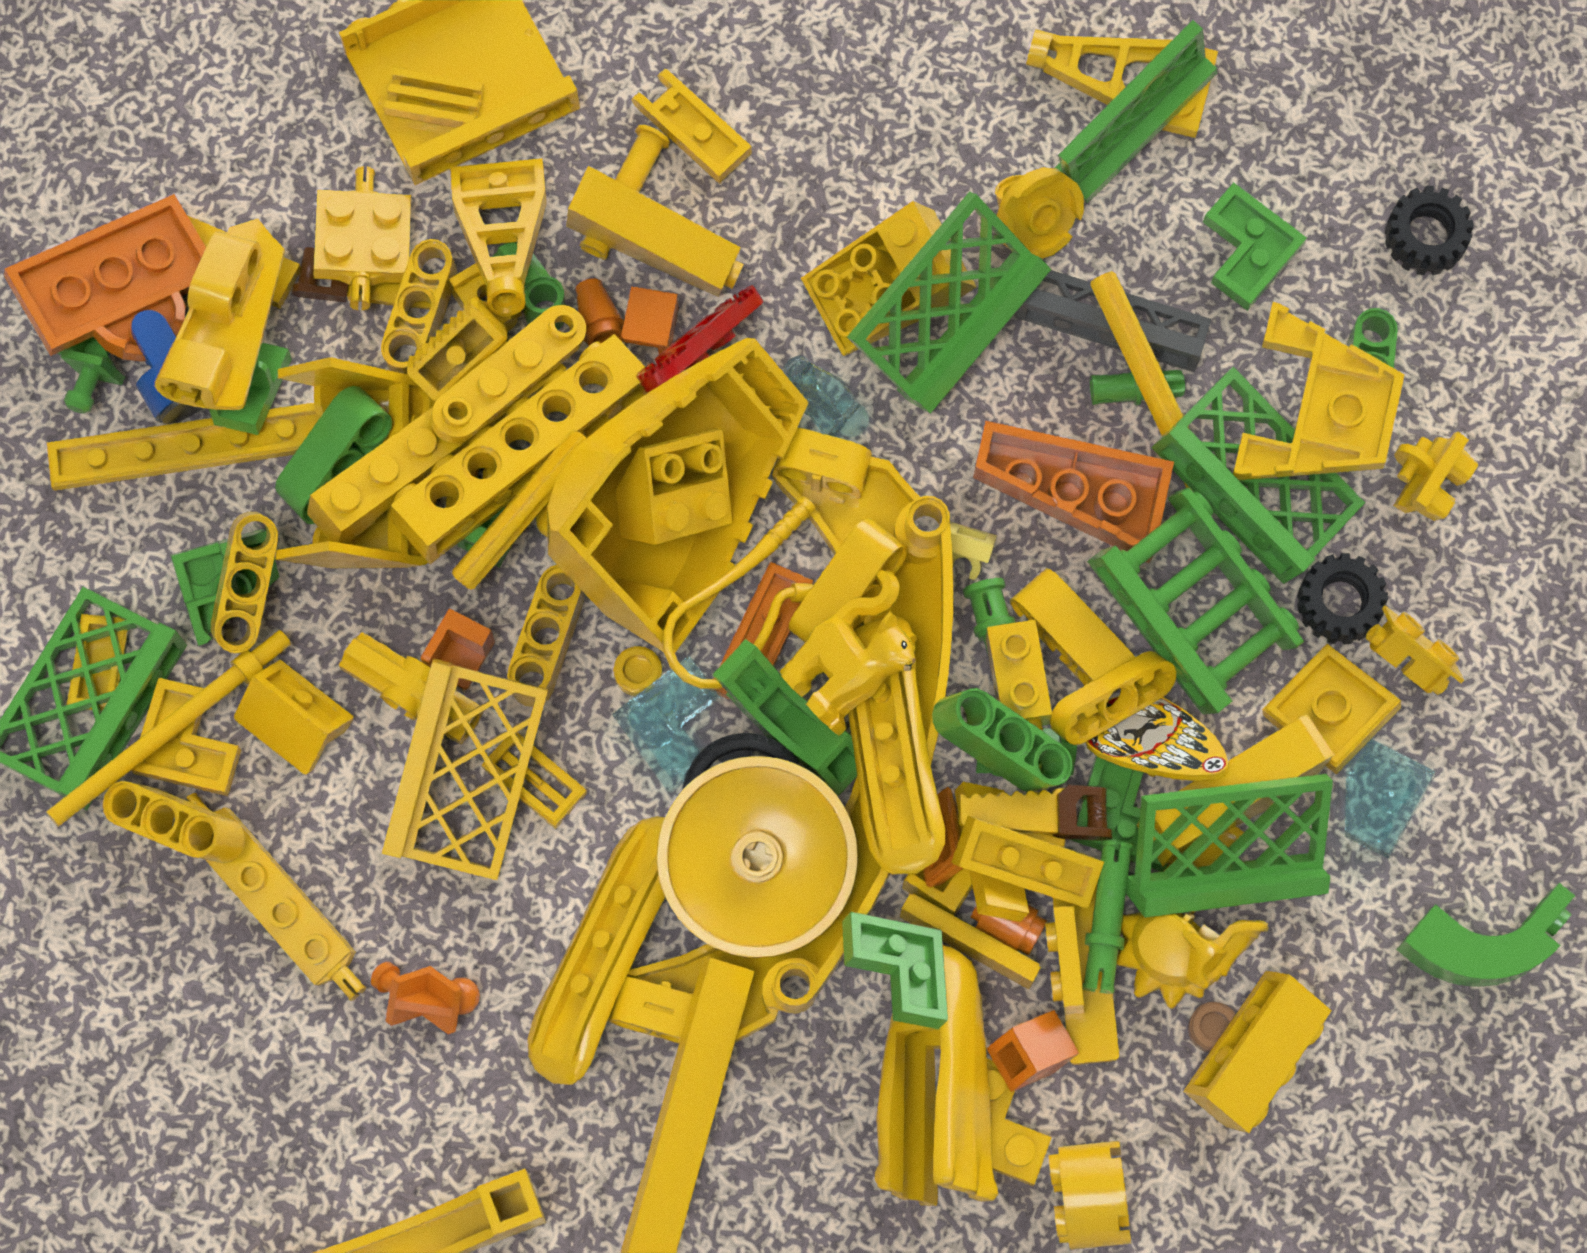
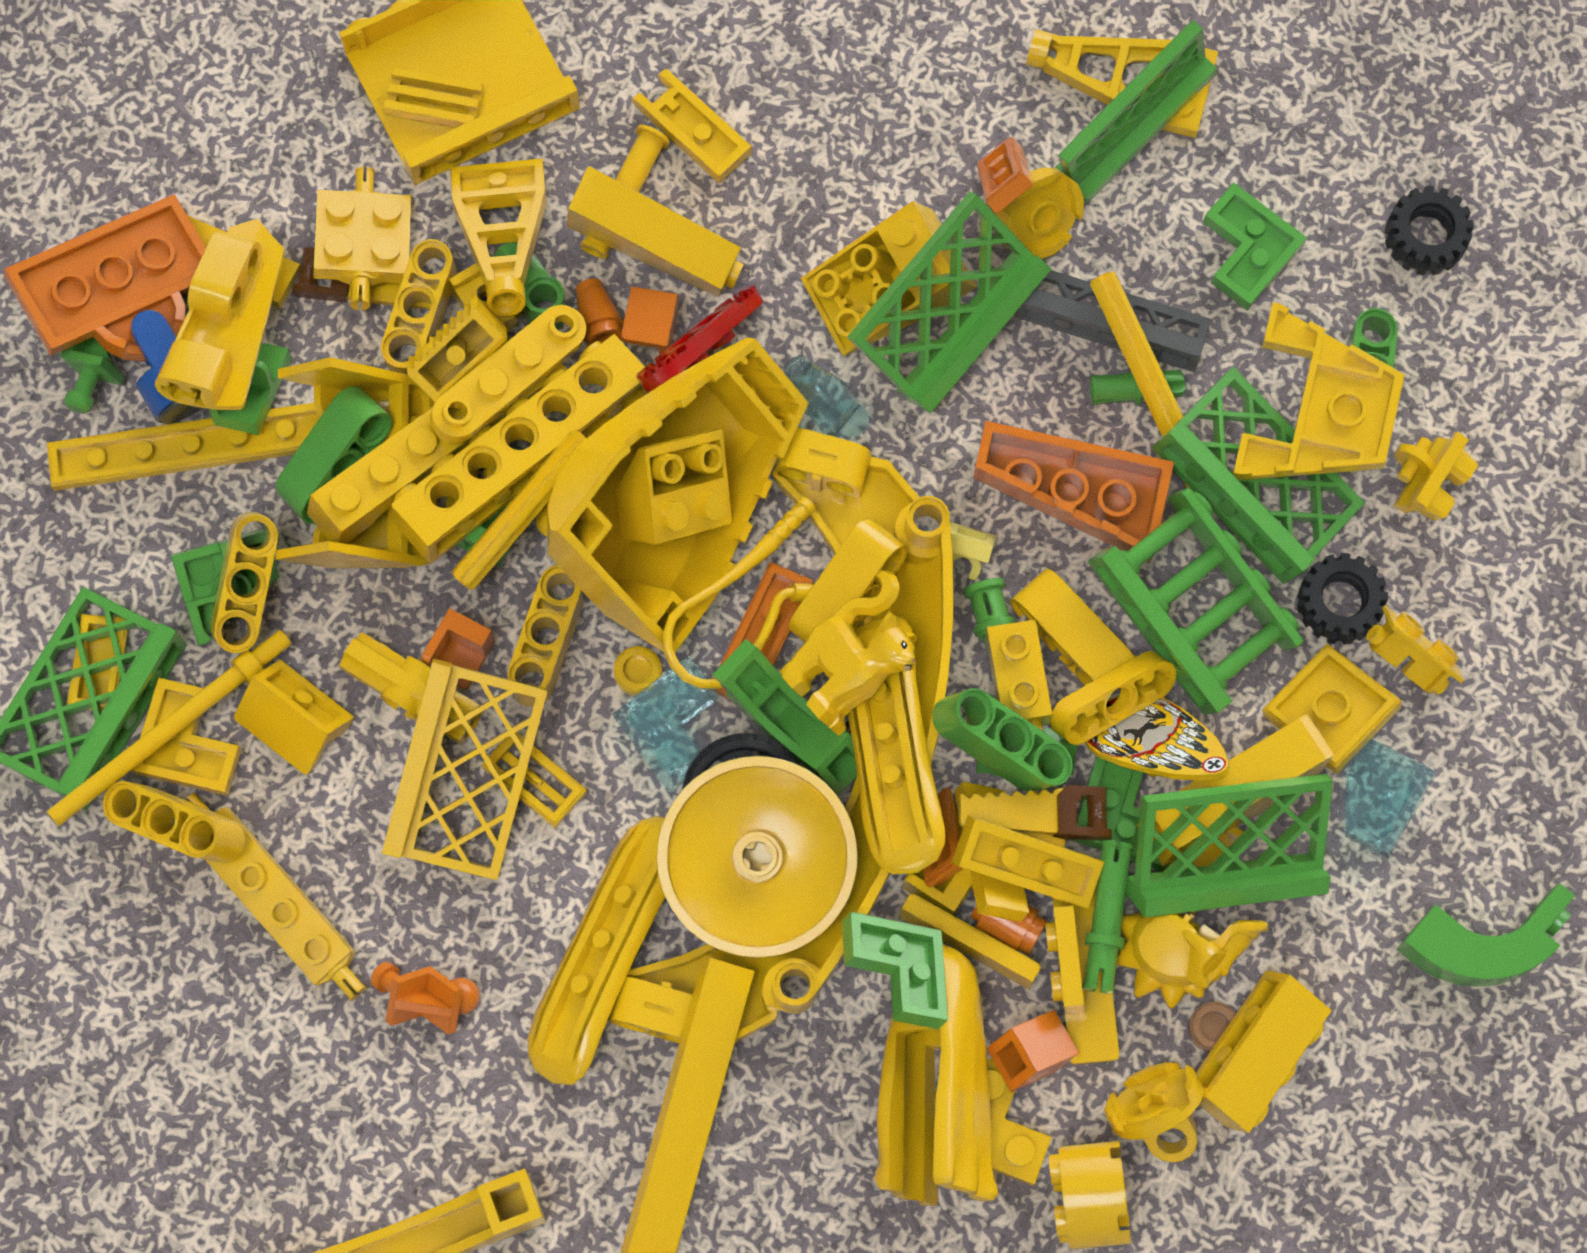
none -> orange tile [977,136,1034,215]
none -> yellow tile [1104,1062,1204,1163]

